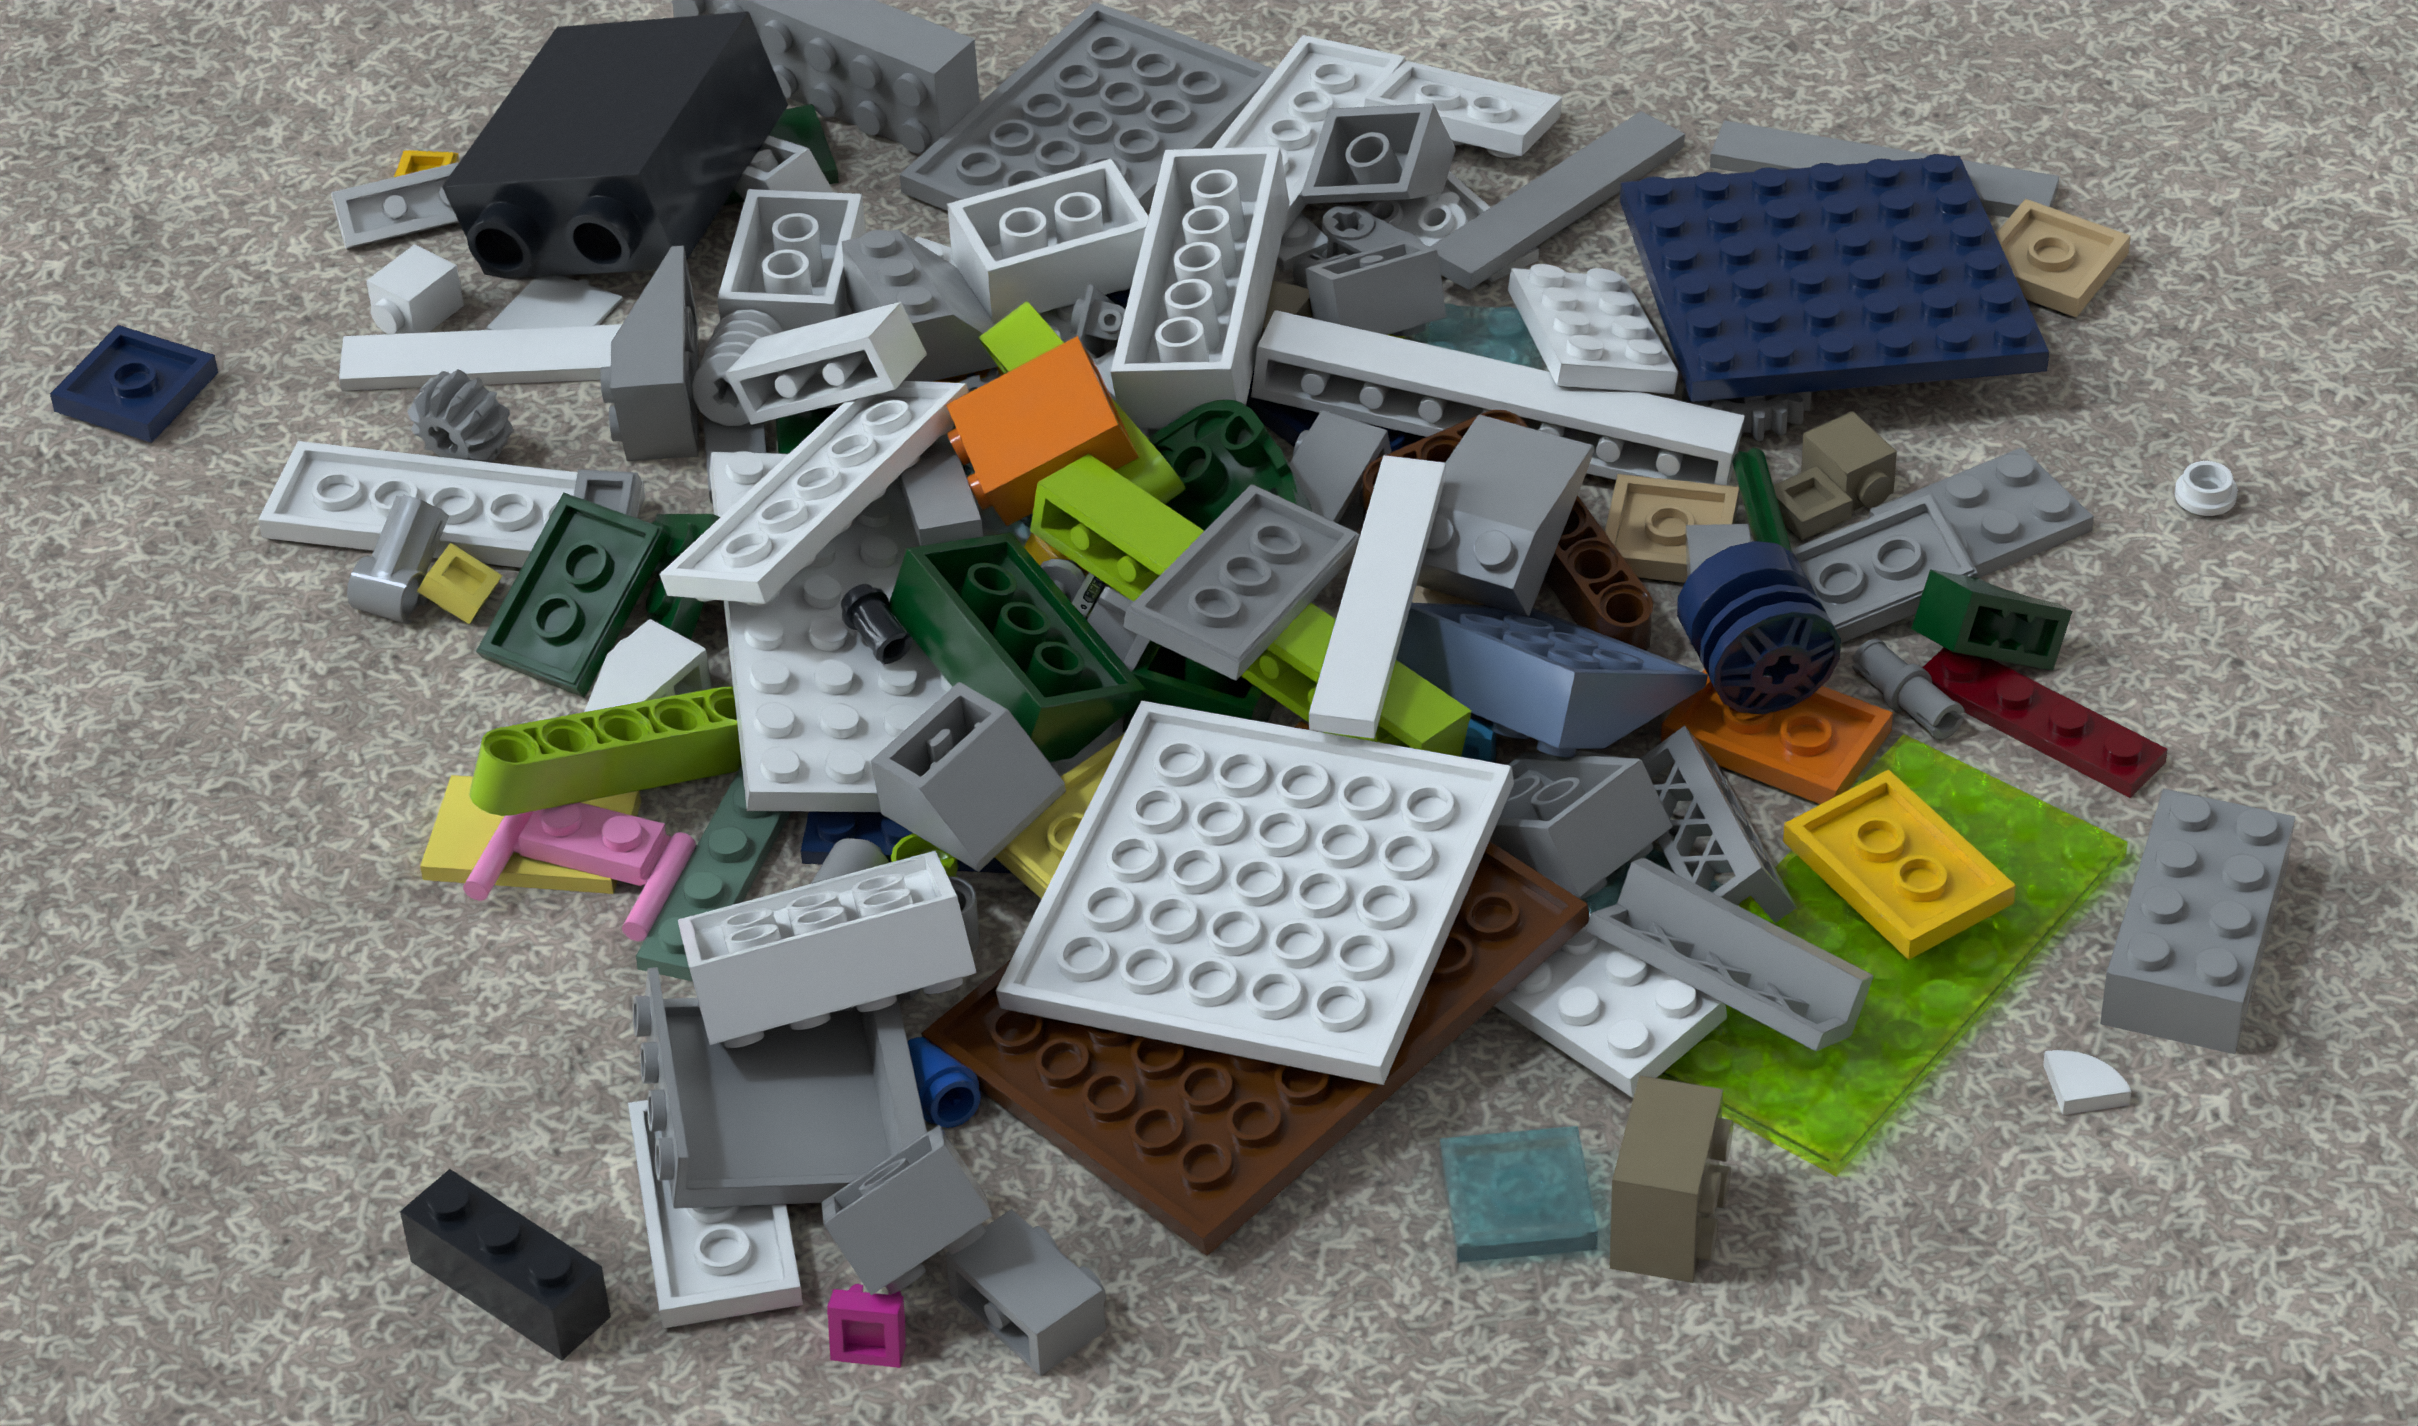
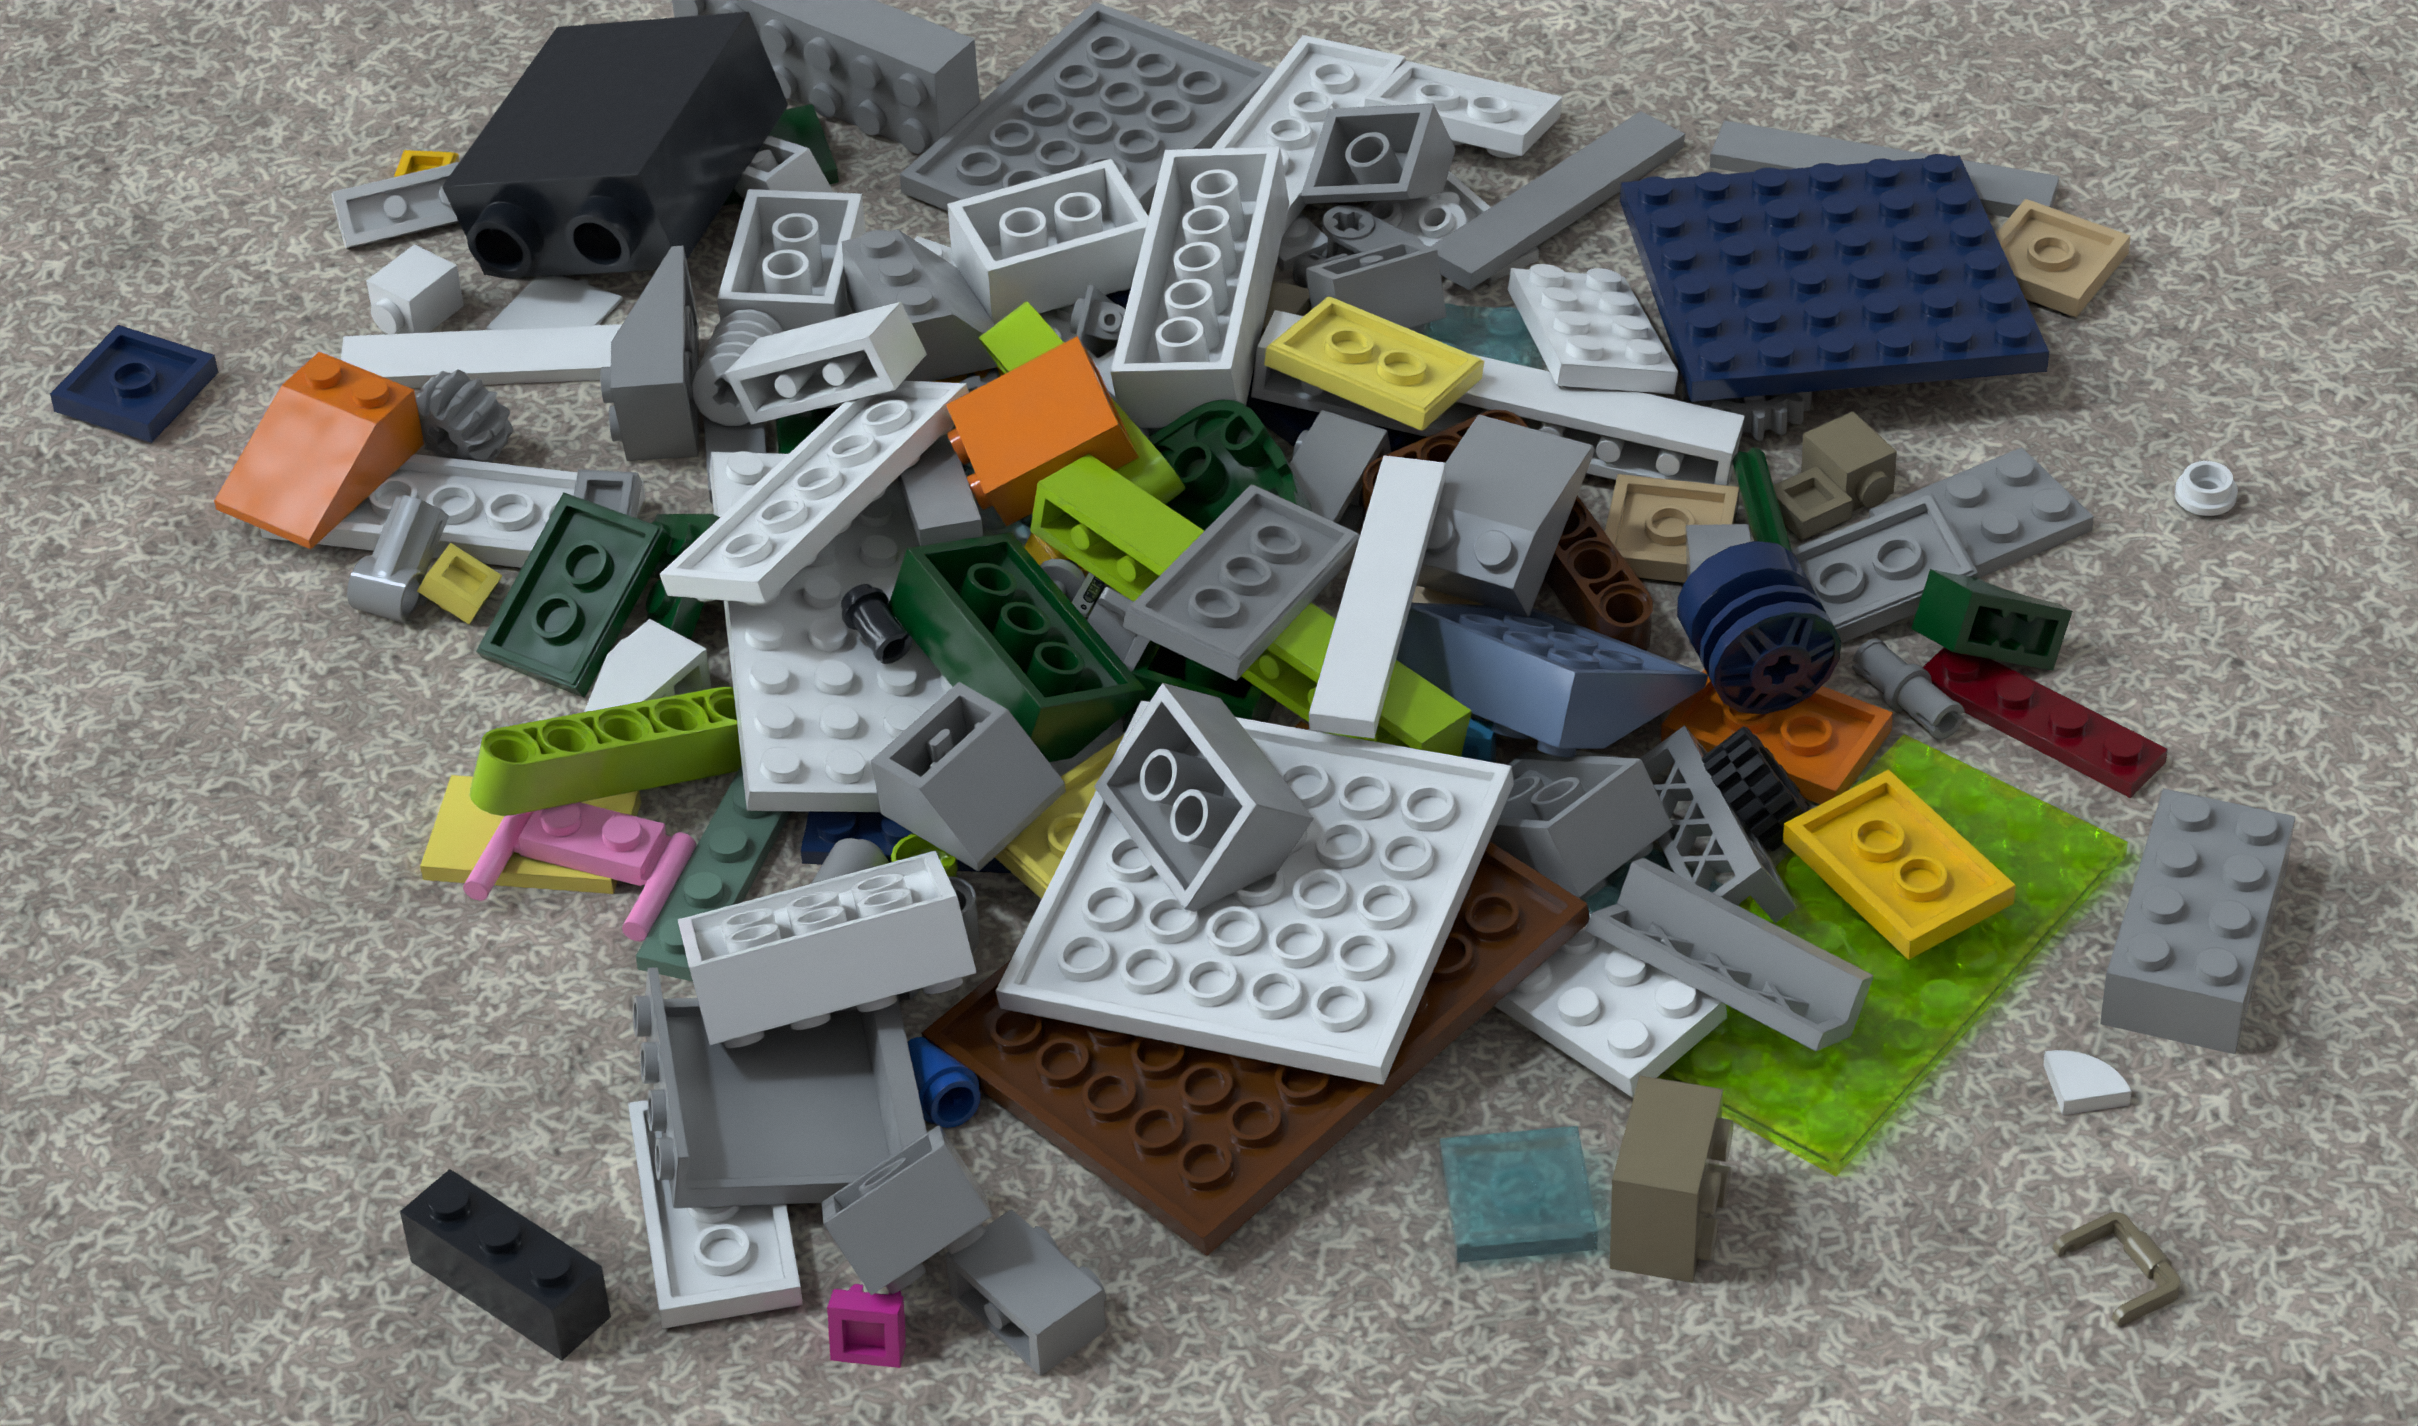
none -> orange slope [214,351,424,550]
none -> light grey slope [1094,683,1314,912]
none -> light yellow tile [1264,296,1485,431]
none -> black tyre [1701,726,1811,852]
none -> dark tan piece [2052,1212,2181,1327]

